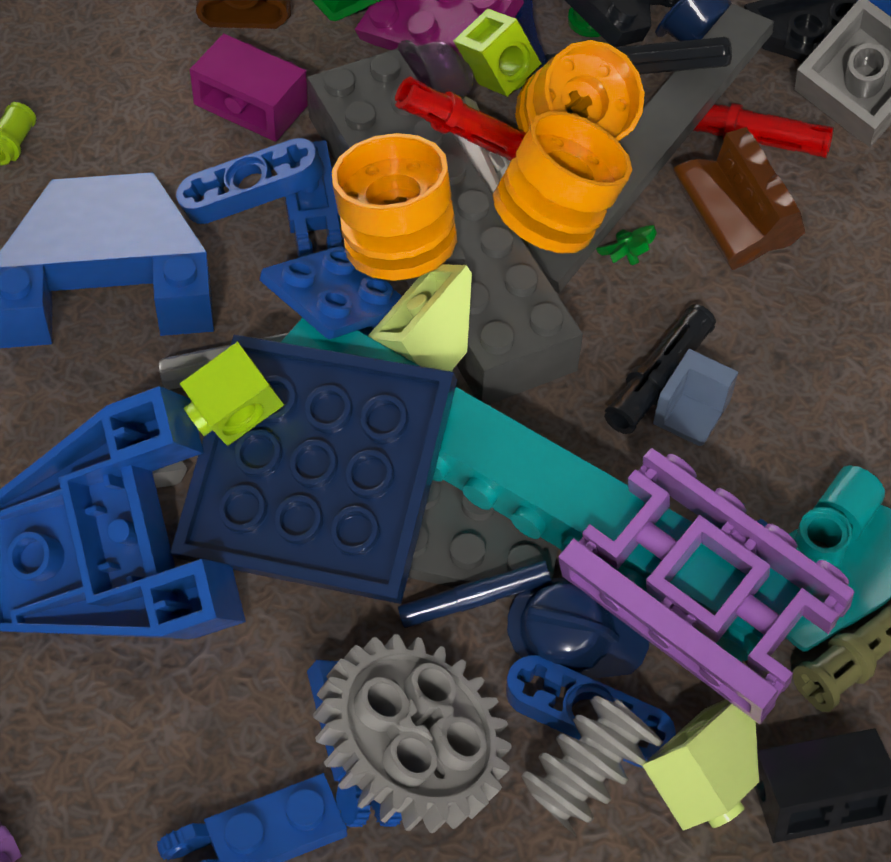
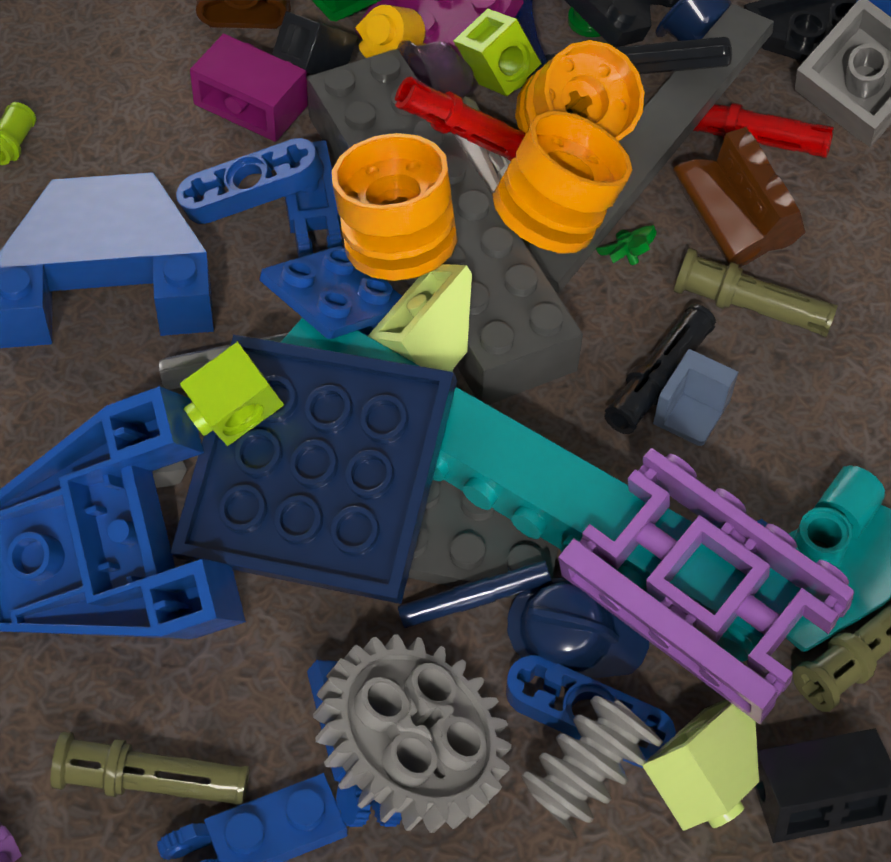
none -> olive pin [50,731,250,806]
none -> black brick [272,11,358,74]
none -> yellow plate [355,5,425,62]
none -> olive pin [674,248,838,337]

